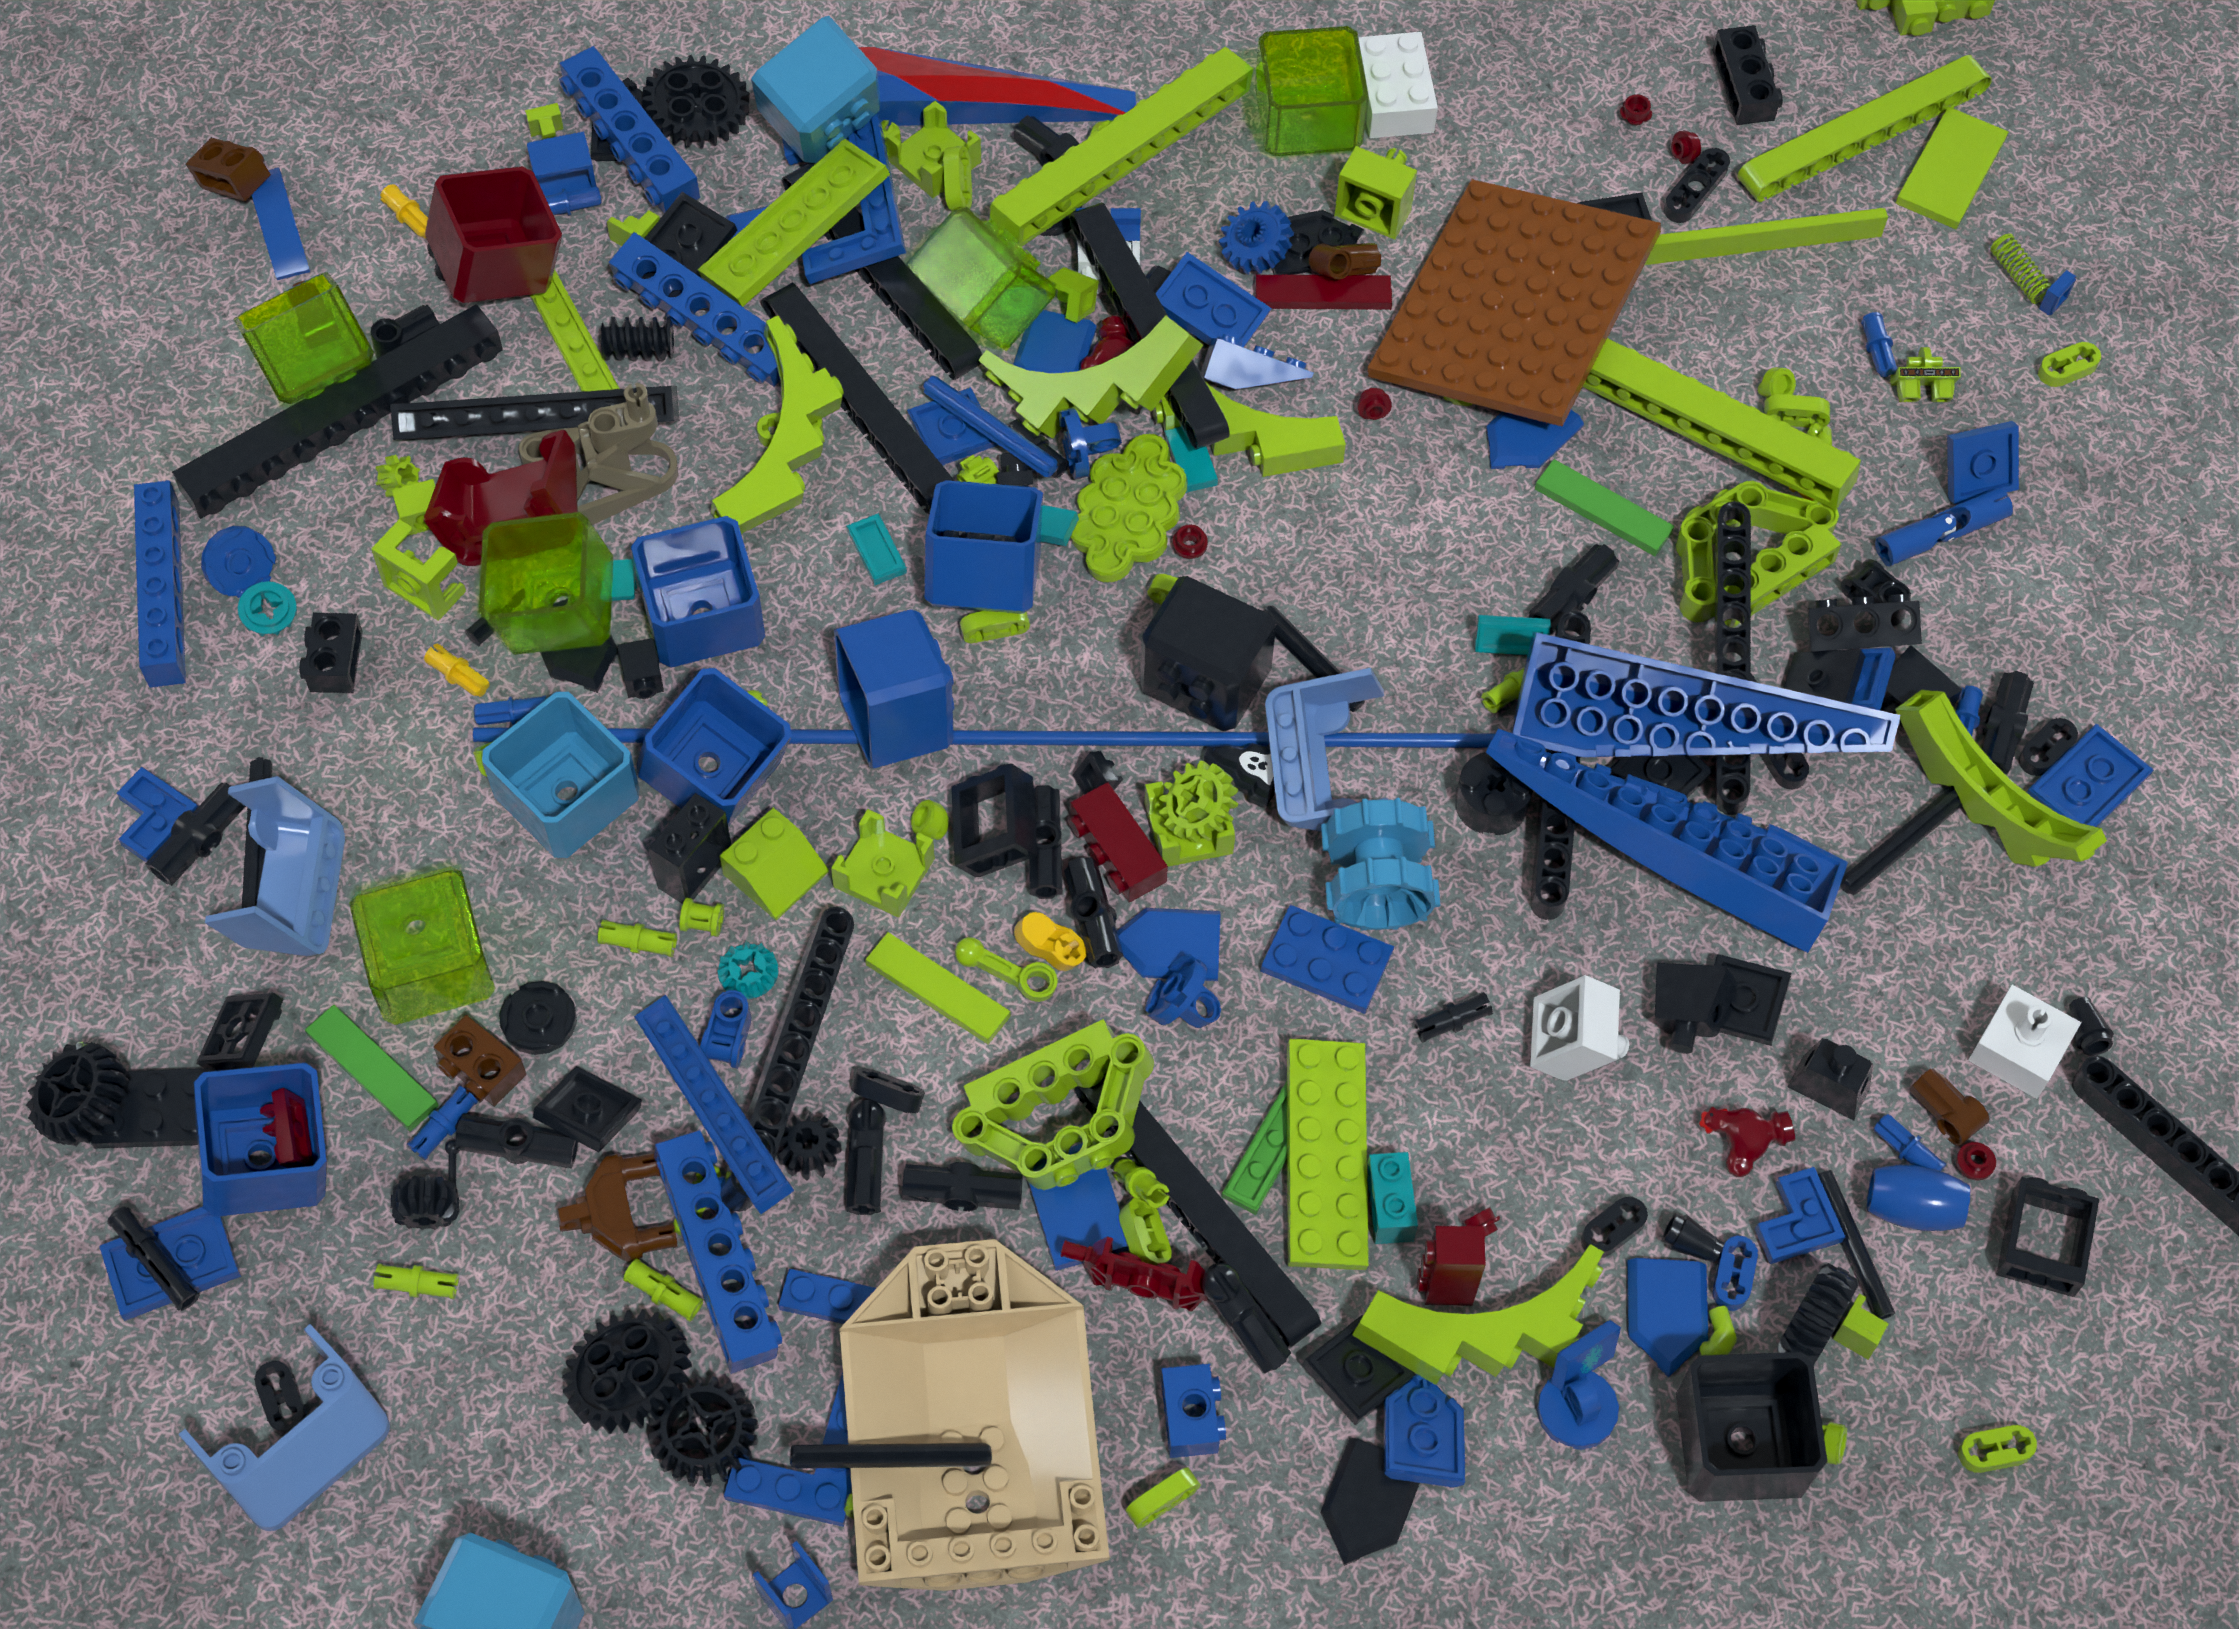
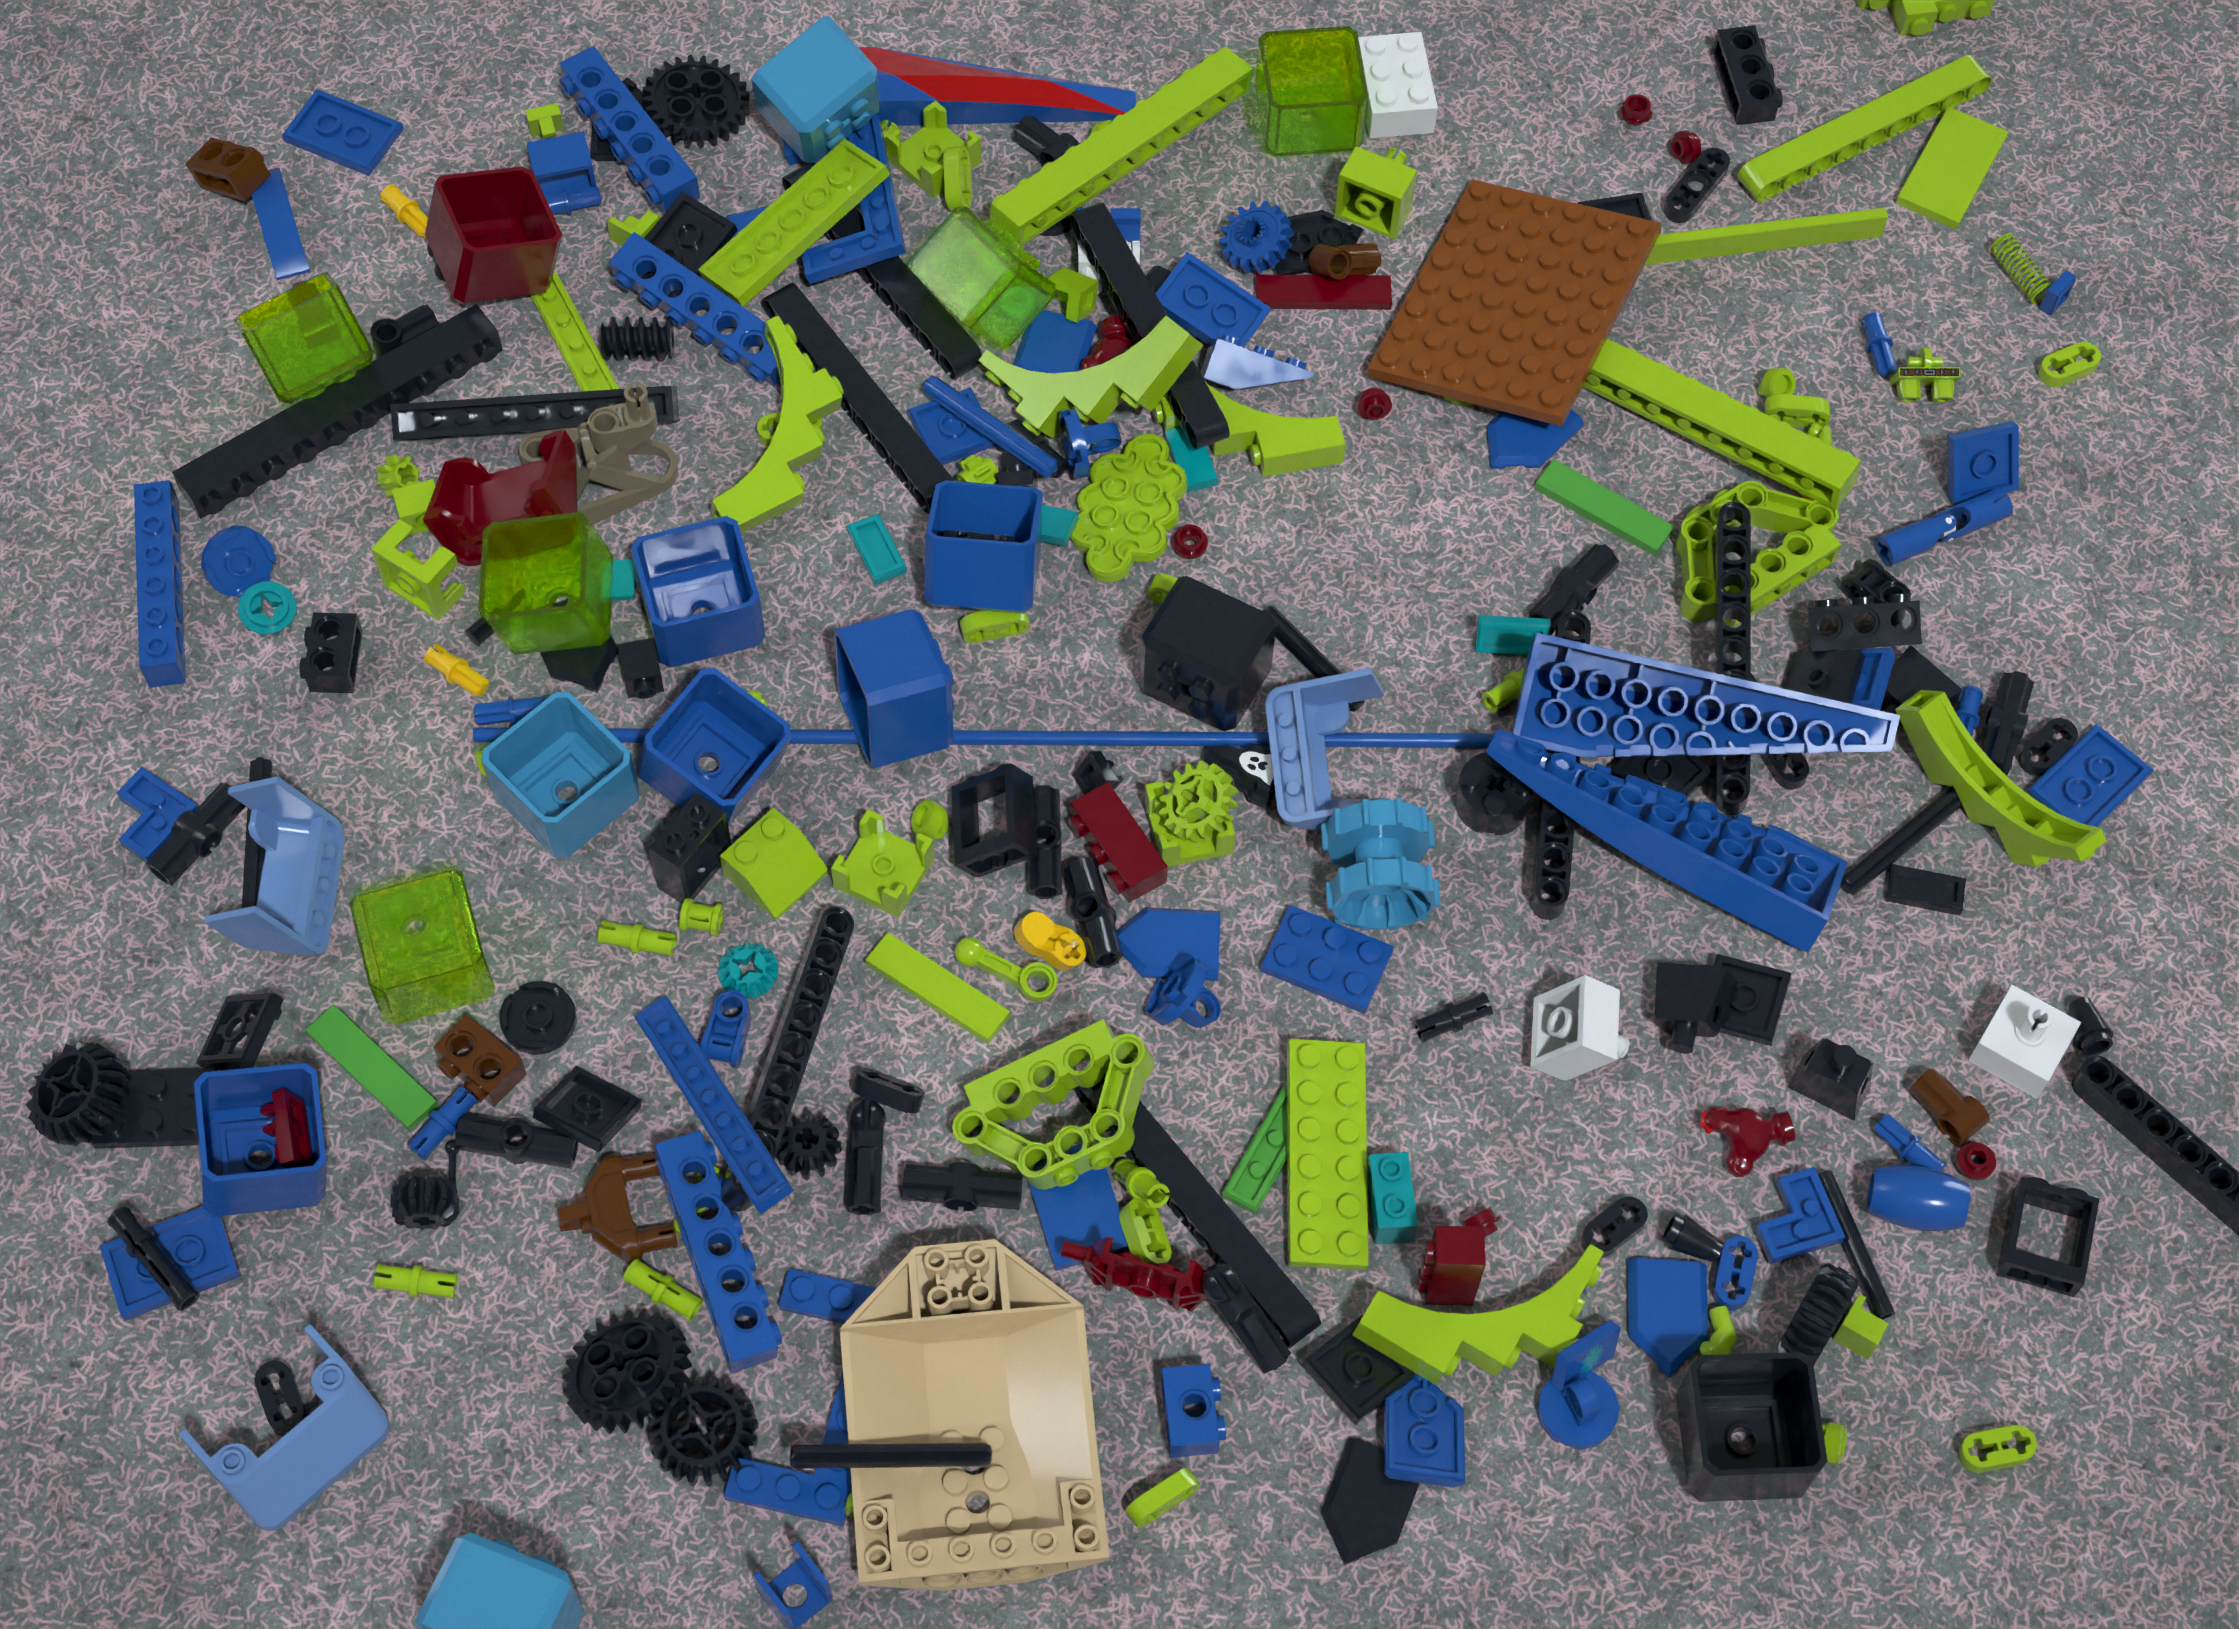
none -> blue tile [282,89,404,176]
none -> black tile [1886,864,1966,916]

